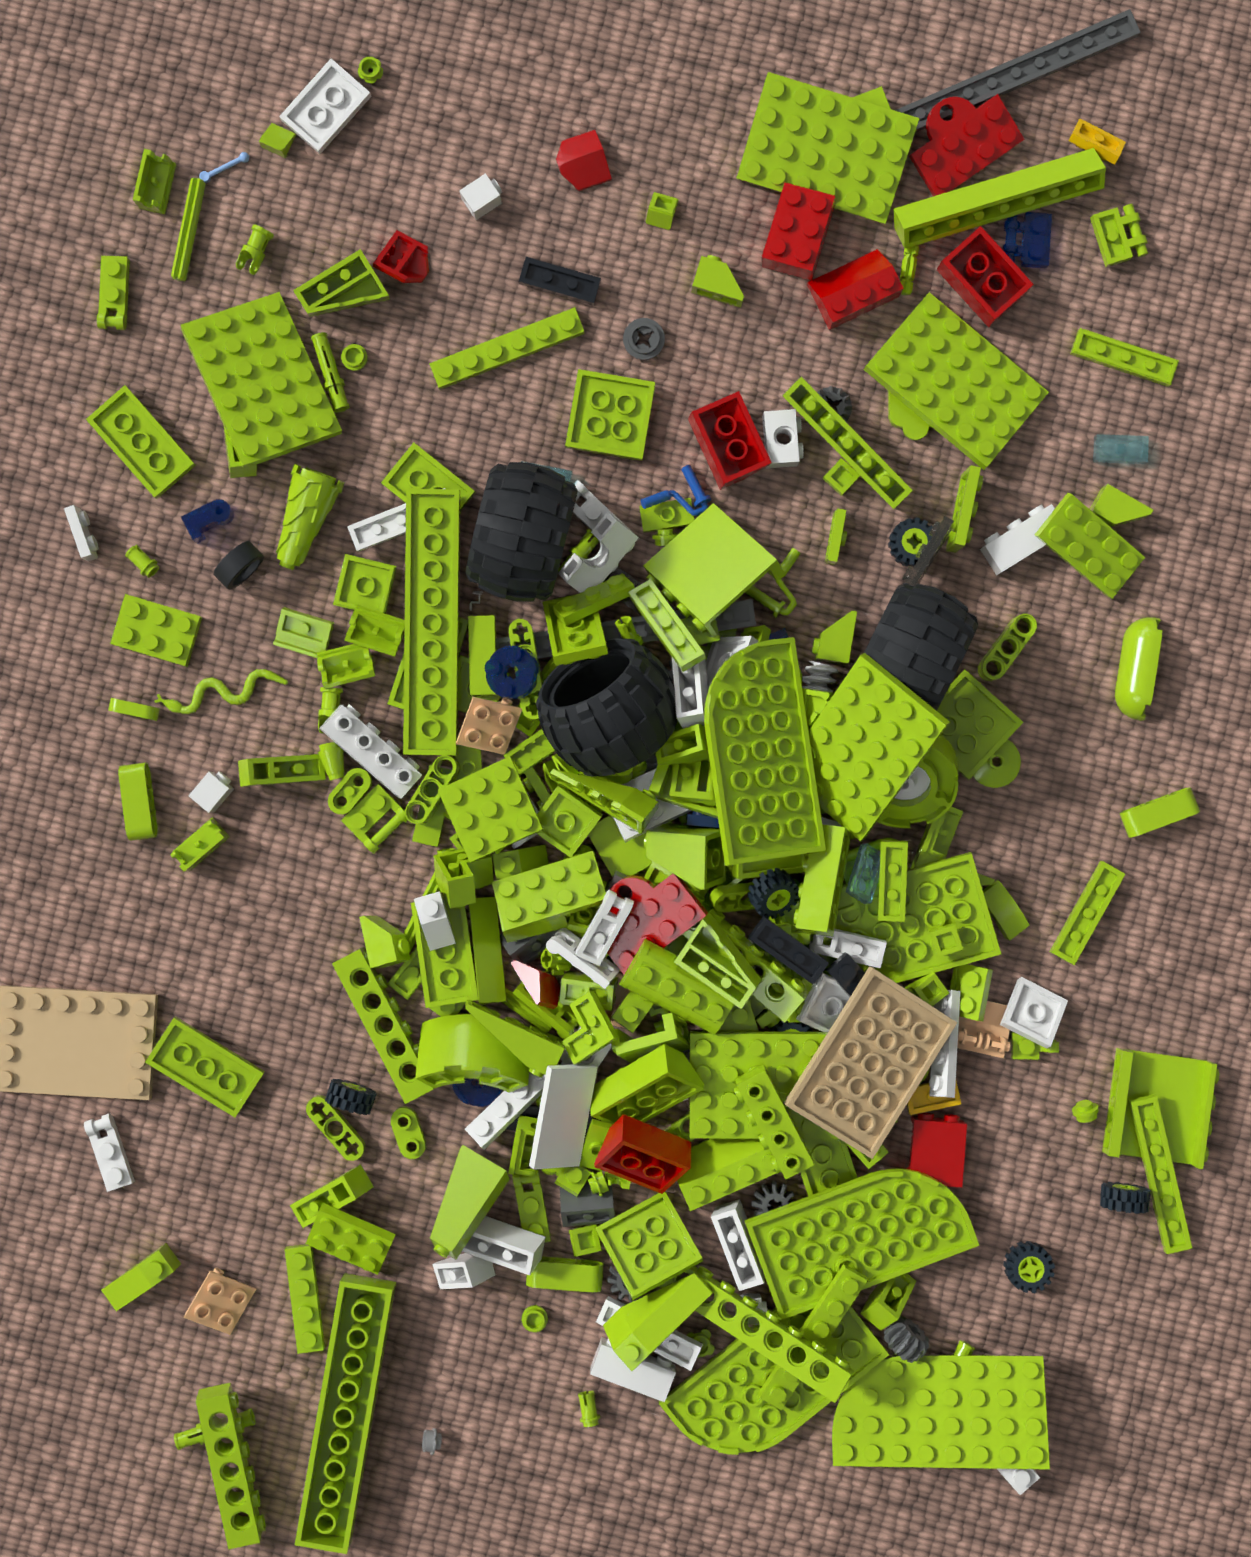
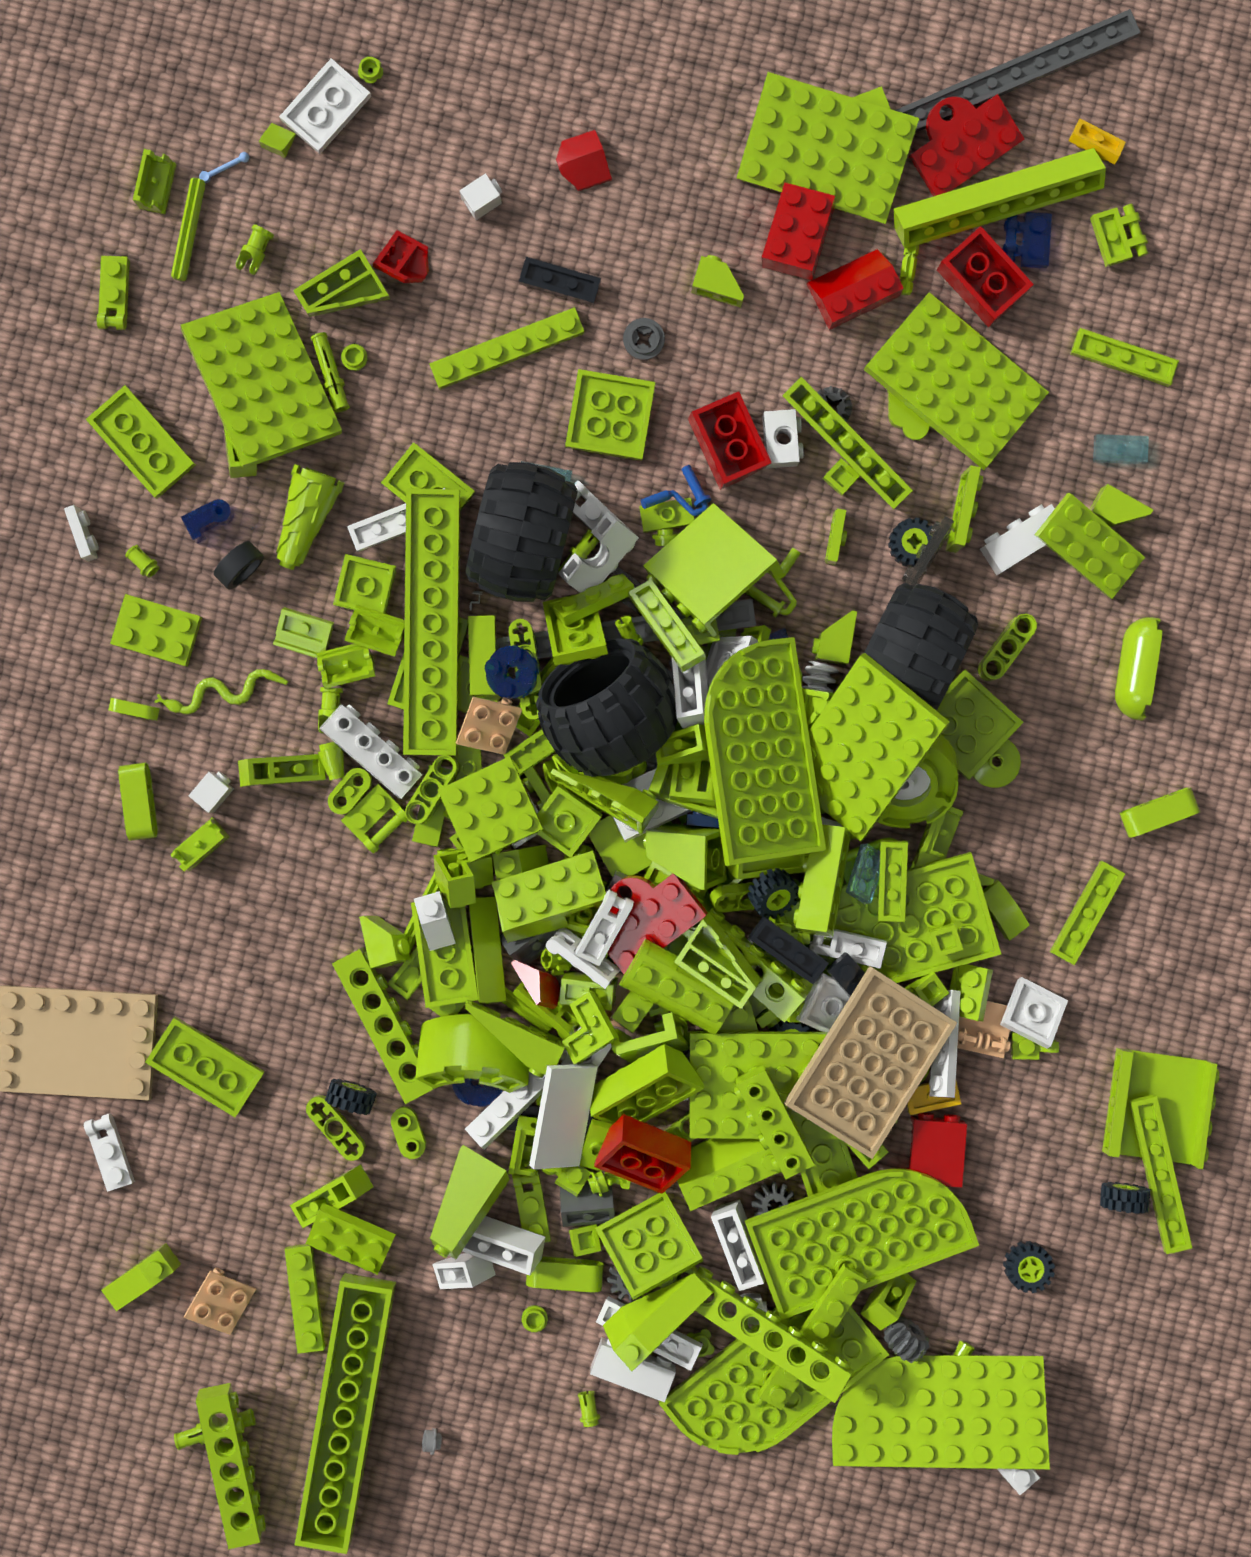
lime slope [646,192,679,230] -> none
lime plate [1072,1100,1099,1123] -> none

